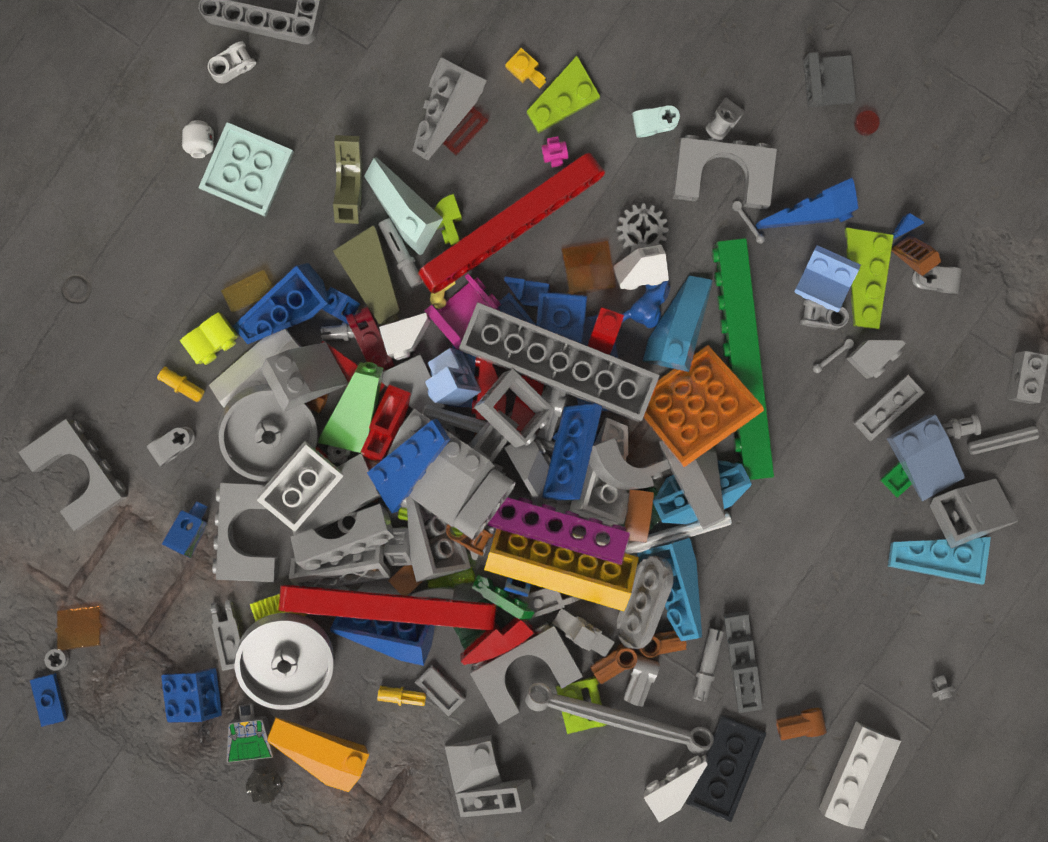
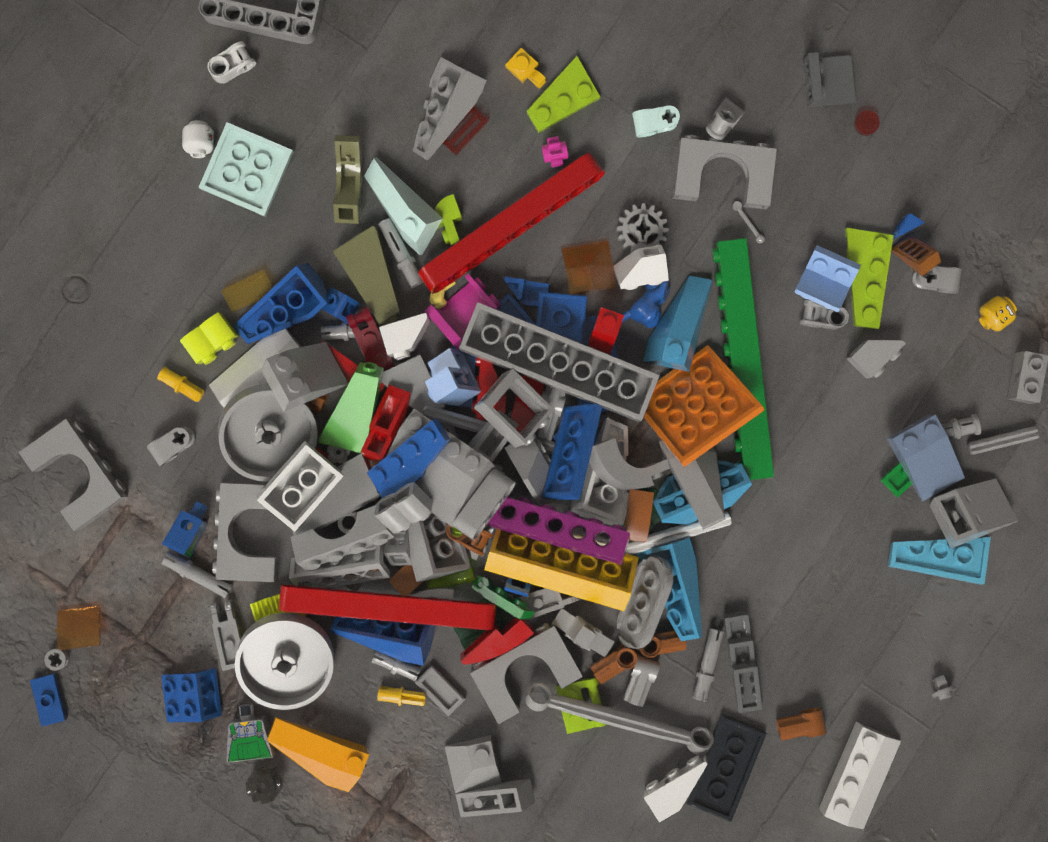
blue wedge [756,178,858,229] -> none
light grey hinge [813,339,854,373] -> none
light grey plate [854,375,924,441] -> none
none -> light grey pin [161,551,233,599]
none -> light grey pin [371,651,421,682]
none -> light grey brick [374,482,433,533]
none -> yellow head [979,296,1017,331]

